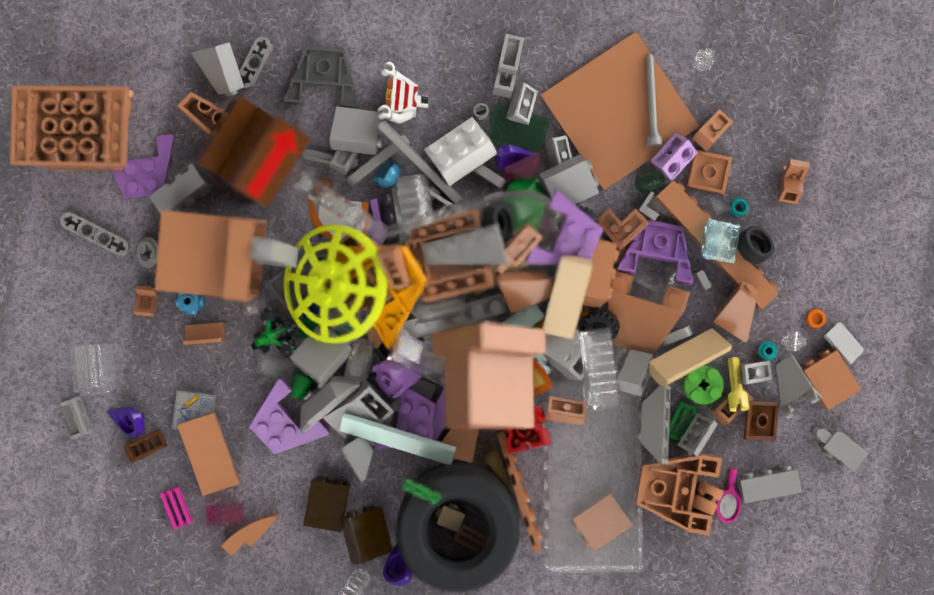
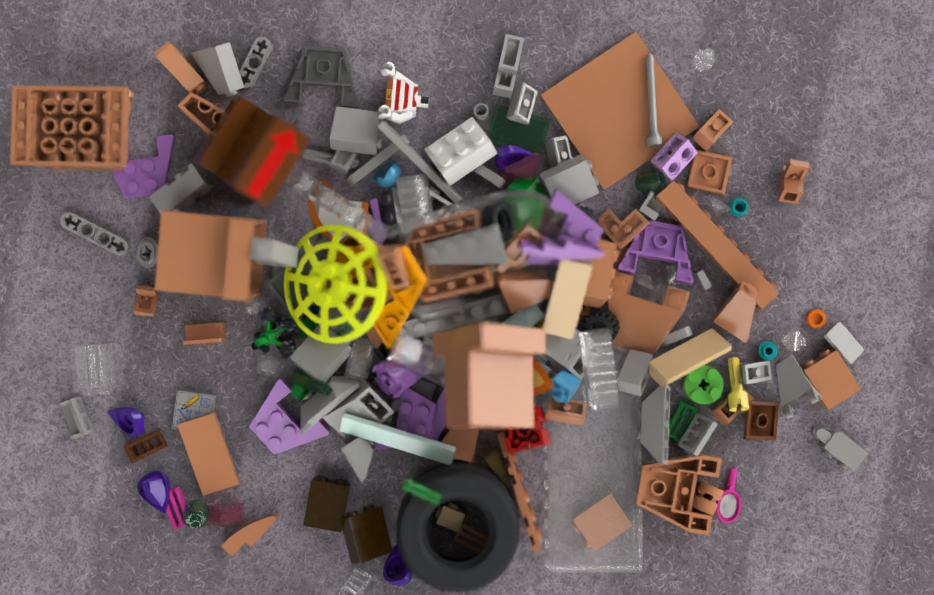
dark azure brick [176,293,205,315] -> none
clear light blue hinge [700,219,740,264] -> none
black tyre [736,226,775,264] -> none
light grey brick [736,465,802,503] -> none
none -> dark purple piece [137,471,170,513]
none -> nougat slope [154,41,208,95]
none -> clear green head [183,500,209,529]
none -> clear green tile [291,373,333,395]
none -> medium lavender slope [518,236,604,260]
none -> dark azure slope [551,369,581,405]

